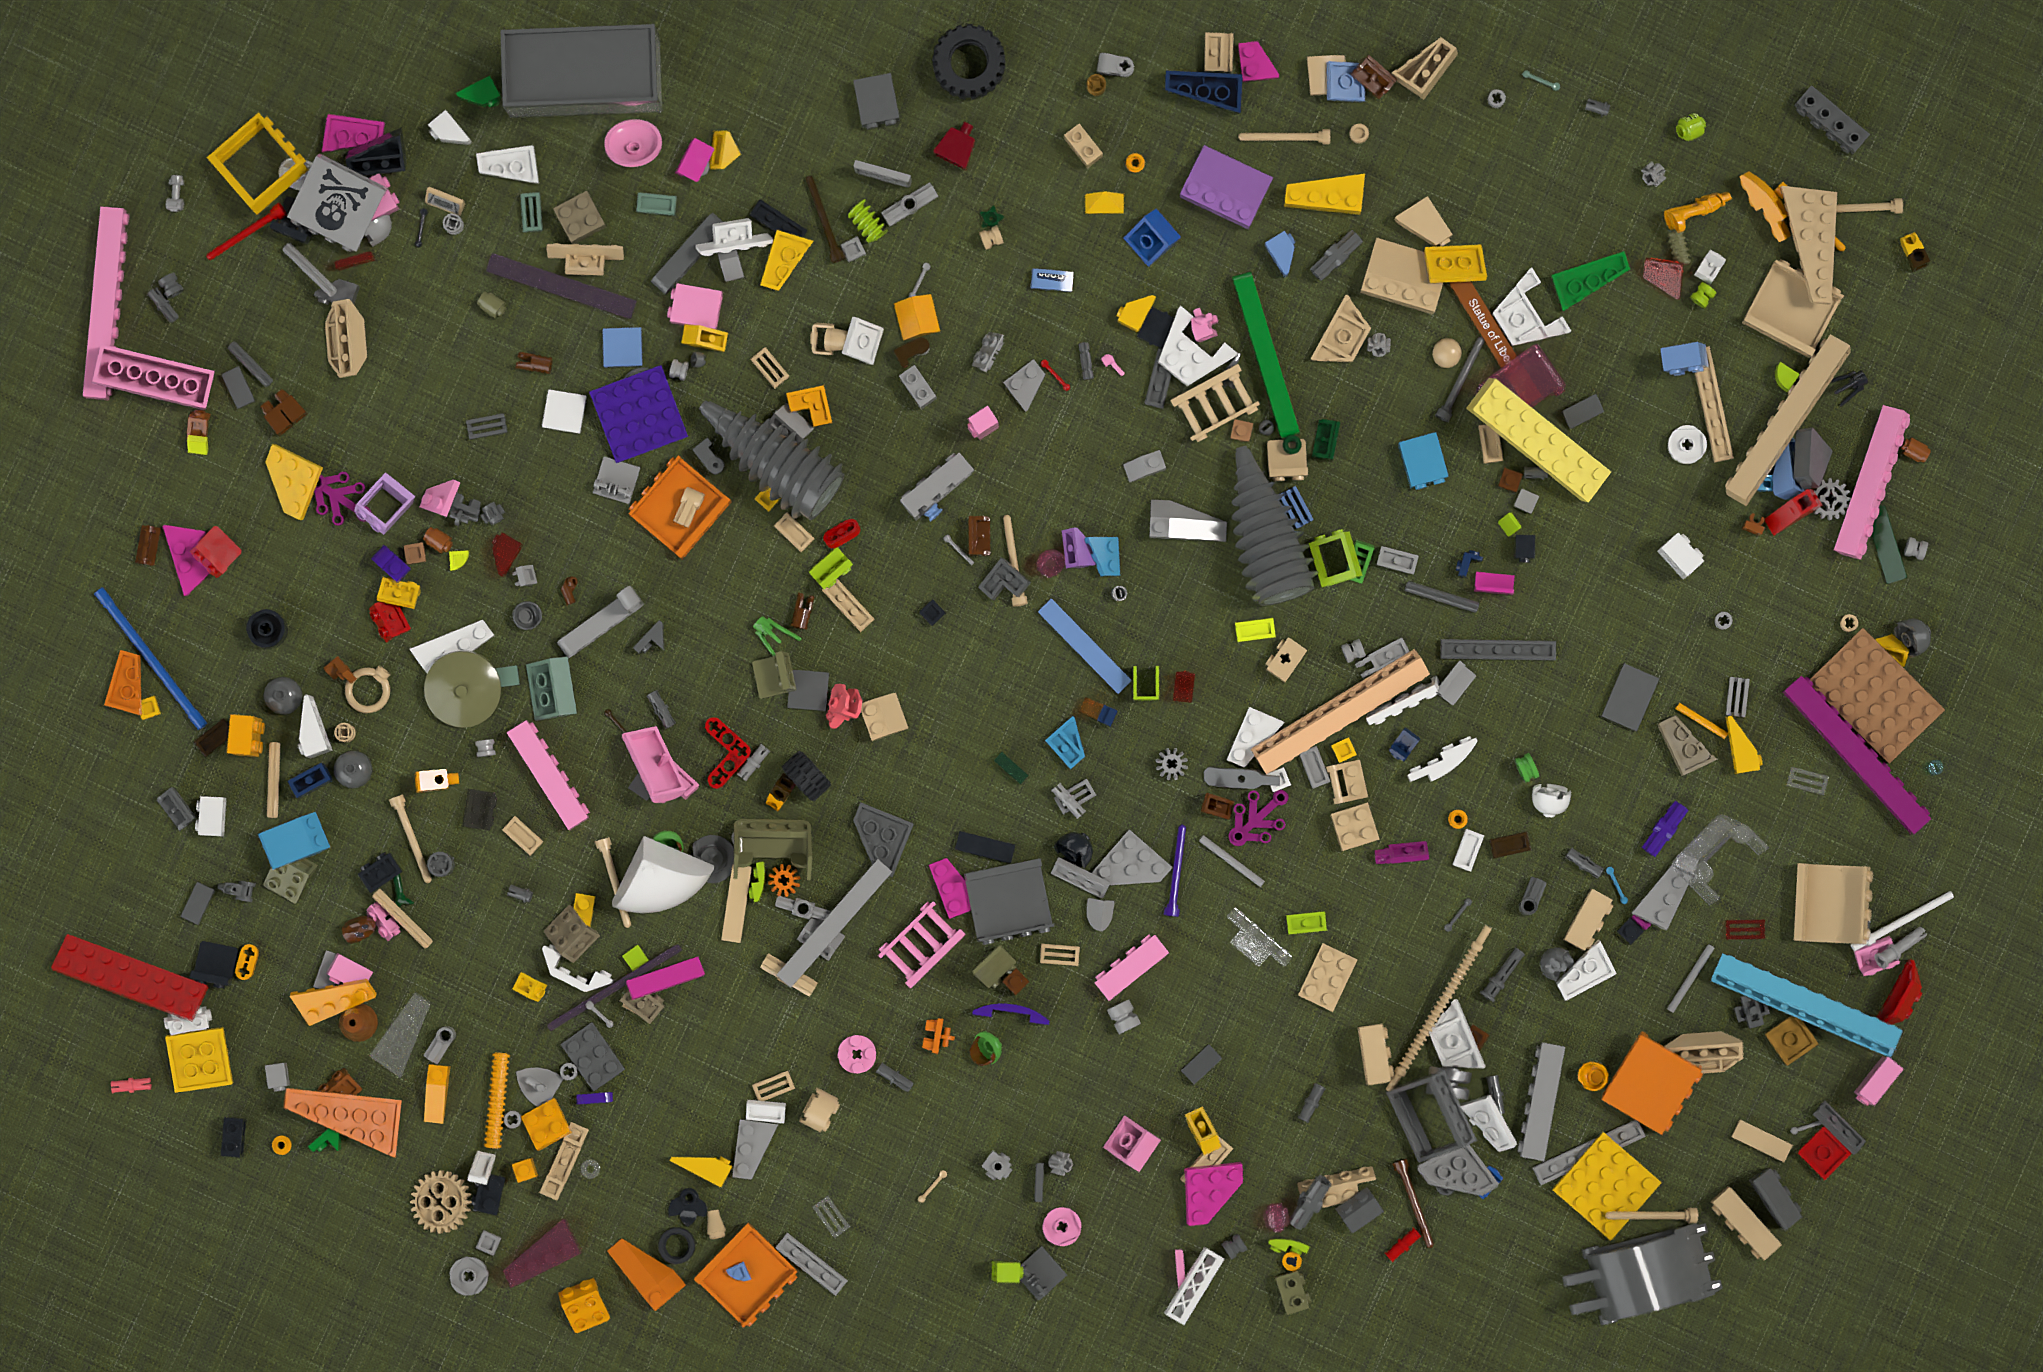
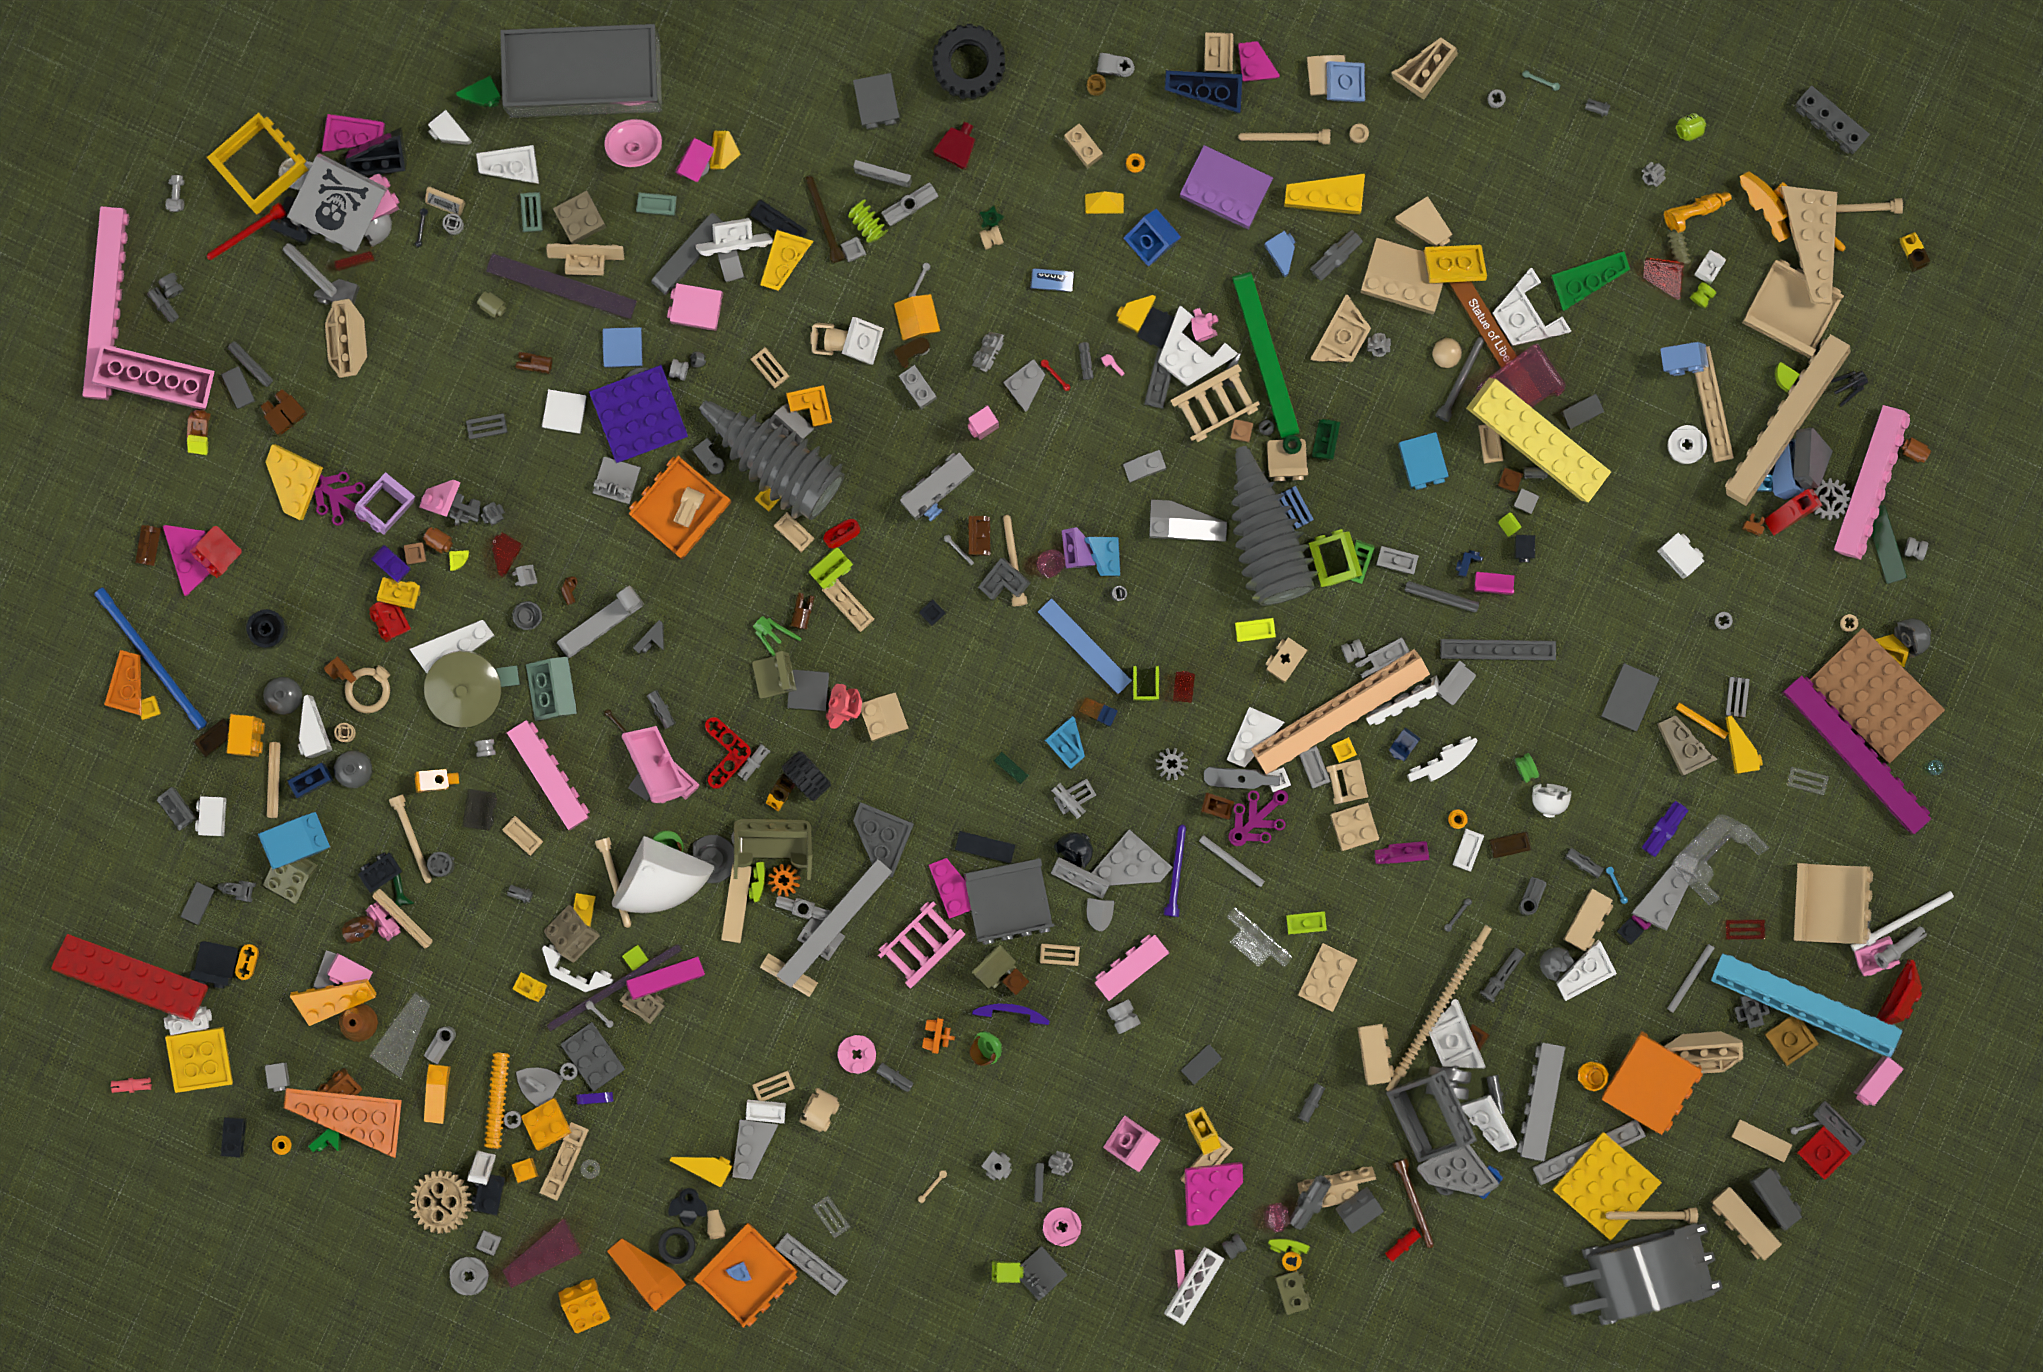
yellow slope [681,324,728,352] -> none
reddish brown hinge [1350,55,1397,99] -> none

